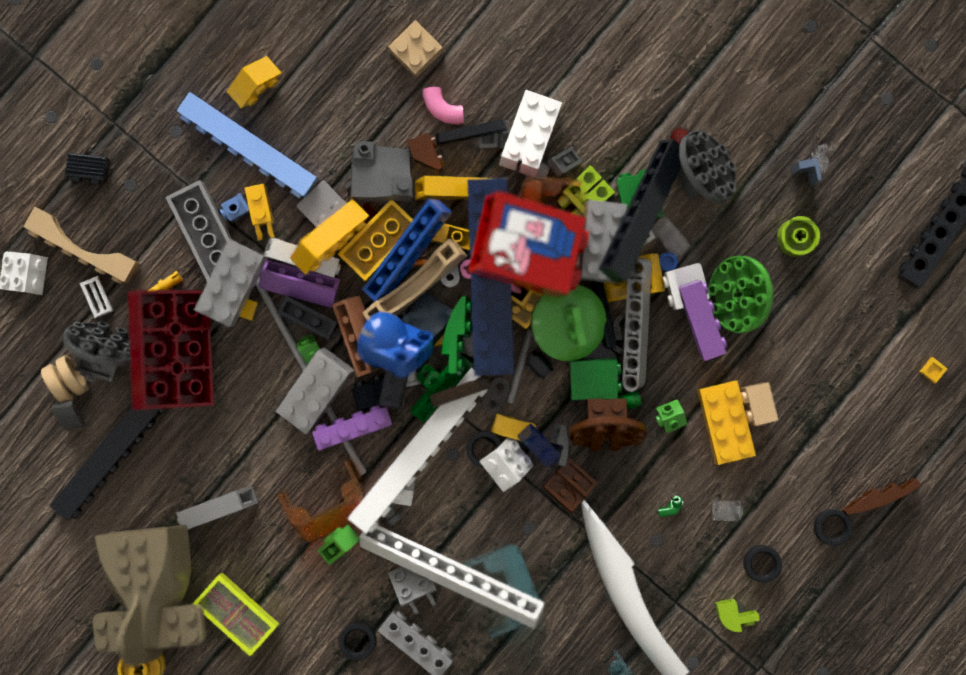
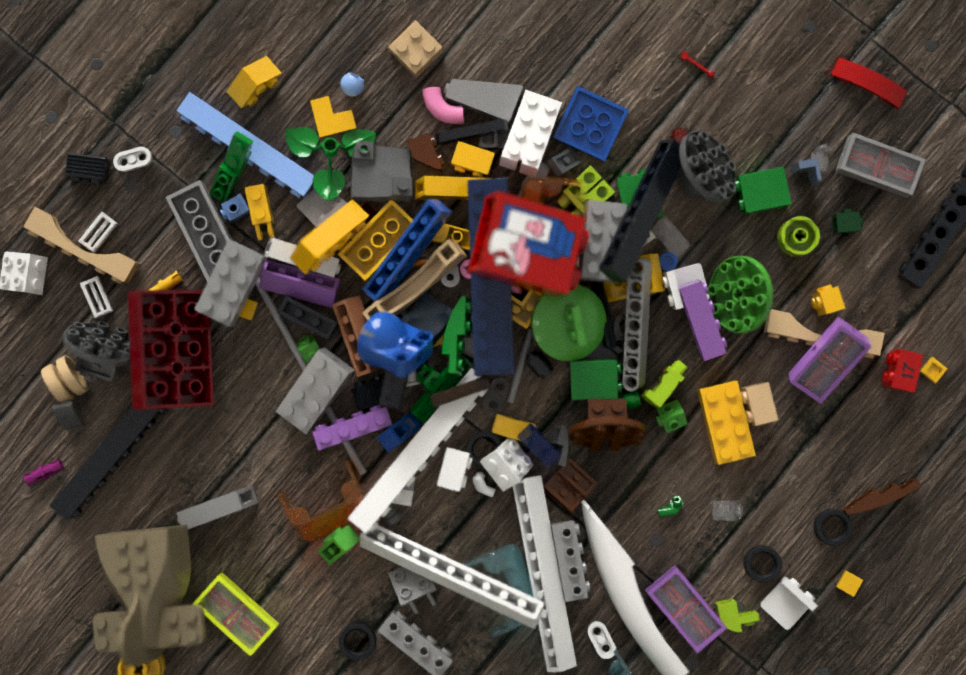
none -> magenta pin [23,459,64,486]
none -> white tile [78,212,118,253]
none -> white plate [113,147,152,172]
none -> green slope [209,131,253,203]
none -> green plant [285,127,376,201]
none -> yellow tile [310,96,357,138]
none -> light blue piece [340,73,365,97]
none -> blue slope [377,412,423,453]
none -> white brick [437,447,472,492]
none -> light grey slope [443,79,523,125]
none -> yellow brick [451,141,495,178]
none -> white arm [472,472,496,497]
none -> white brick [513,475,577,672]
none -> light grey brick [551,520,591,602]
none -> blue plate [553,86,629,162]
none -> white plate [587,621,616,659]
none -> lime hips [640,360,687,408]
none -> clear brick [645,566,727,653]
none -> red hinge [680,52,715,78]
none -> green brick [734,166,792,215]
none -> white bracket [760,576,818,630]
none -> tan arch [763,309,885,359]
none -> brick [788,317,872,404]
none -> yellow brick [811,284,845,316]
none -> red slope [830,58,907,109]
none -> dark green brick [832,209,863,235]
none -> brick [835,133,926,198]
none -> yellow tile [836,570,863,597]
none -> red brick [881,349,923,393]

